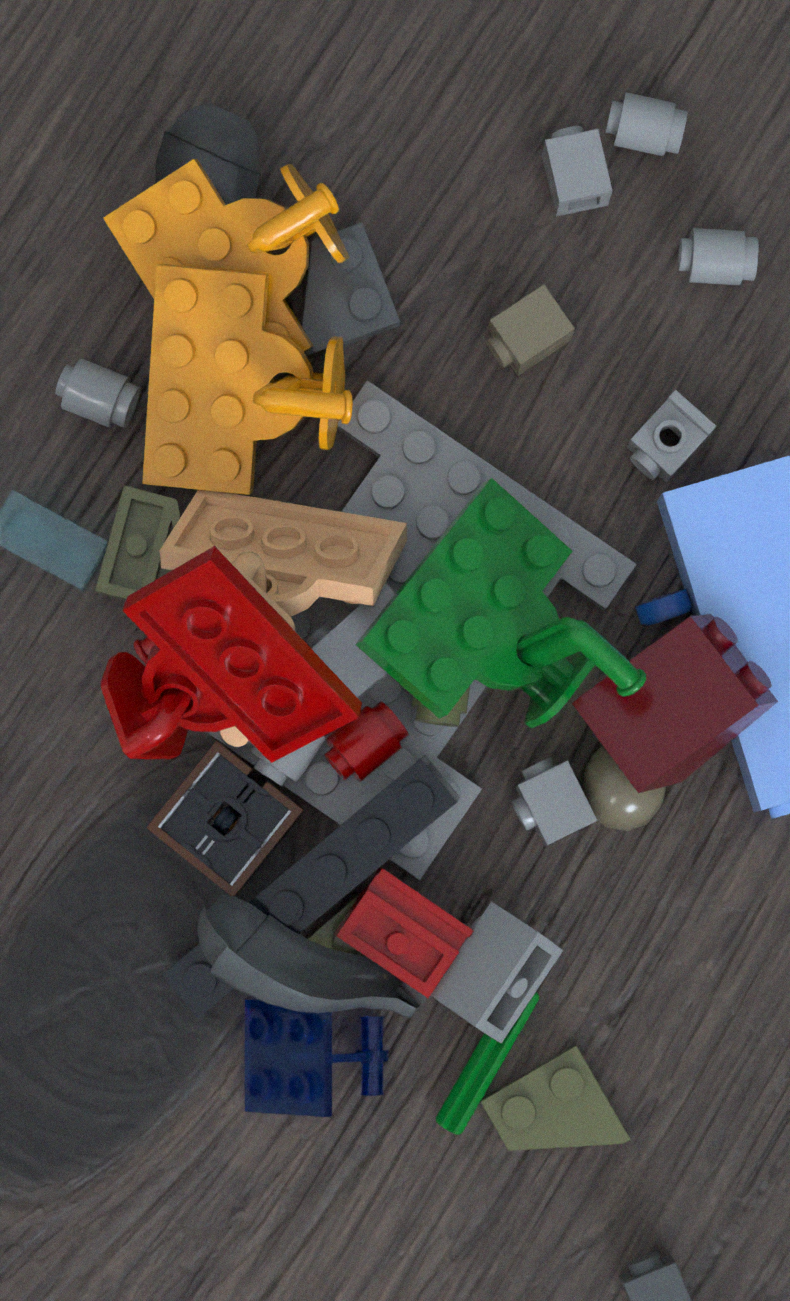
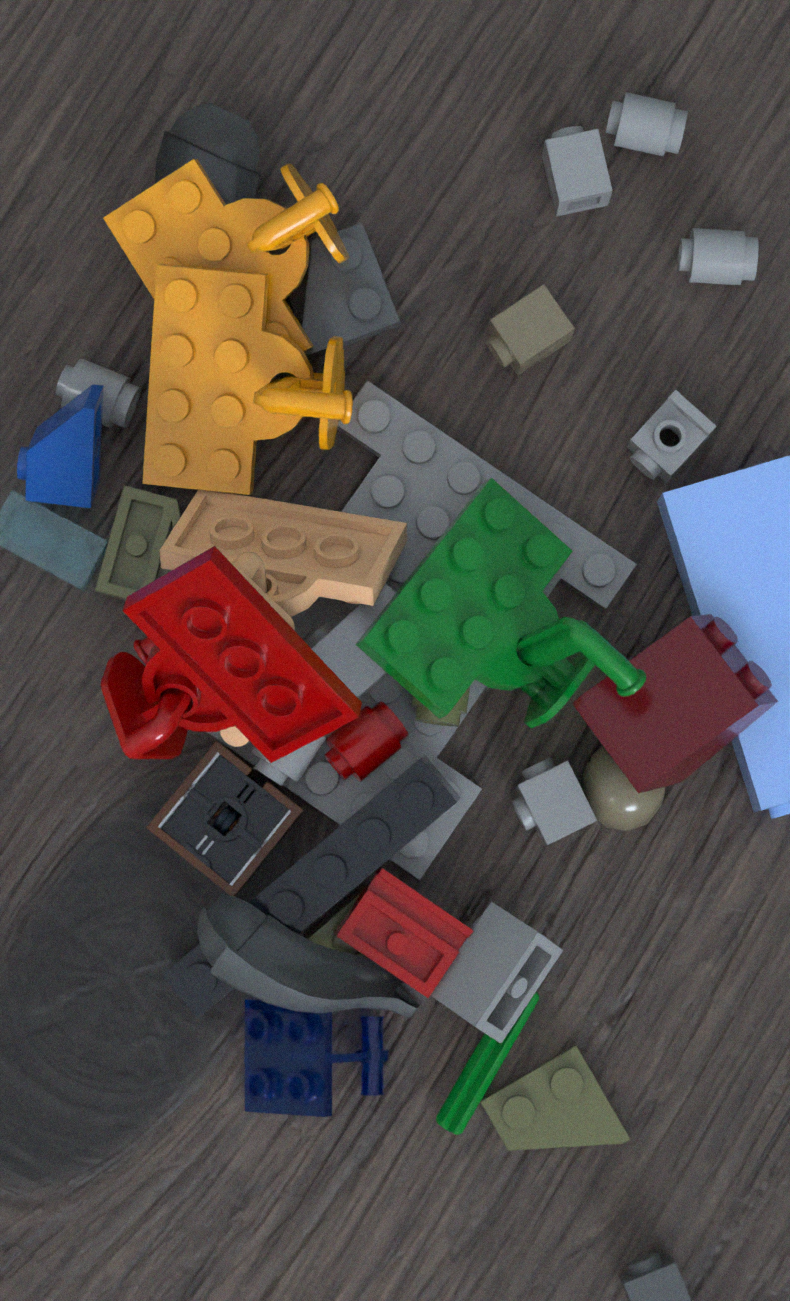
blue tile [635,589,693,626] -> none
none -> blue slope [17,384,104,508]

